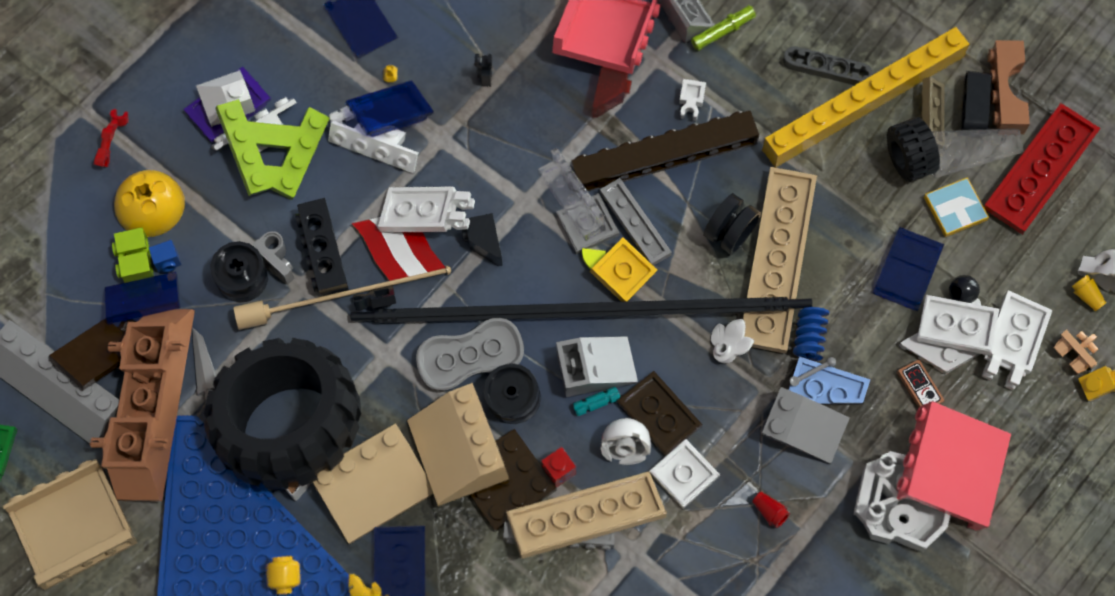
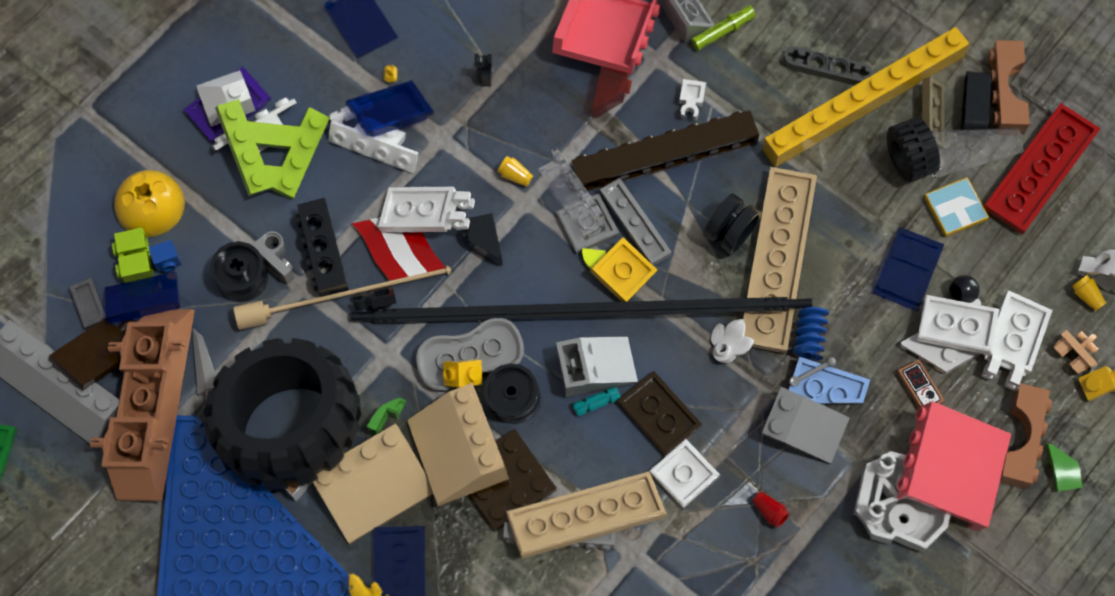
tan panel [3,460,137,590] -> none
red piece [94,109,129,167] -> none
yellow head [266,556,301,594] -> none
red brick [541,447,576,487] -> none
white cylinder [601,418,651,465] -> none
none -> flat silver tile [69,277,108,331]
none -> bright green slope [367,398,407,436]
none -> yellow bracket [443,359,482,387]
none -> yellow cone [497,156,534,187]
none -> nougat arch [999,383,1052,490]
none -> bright green slope [1046,443,1083,491]

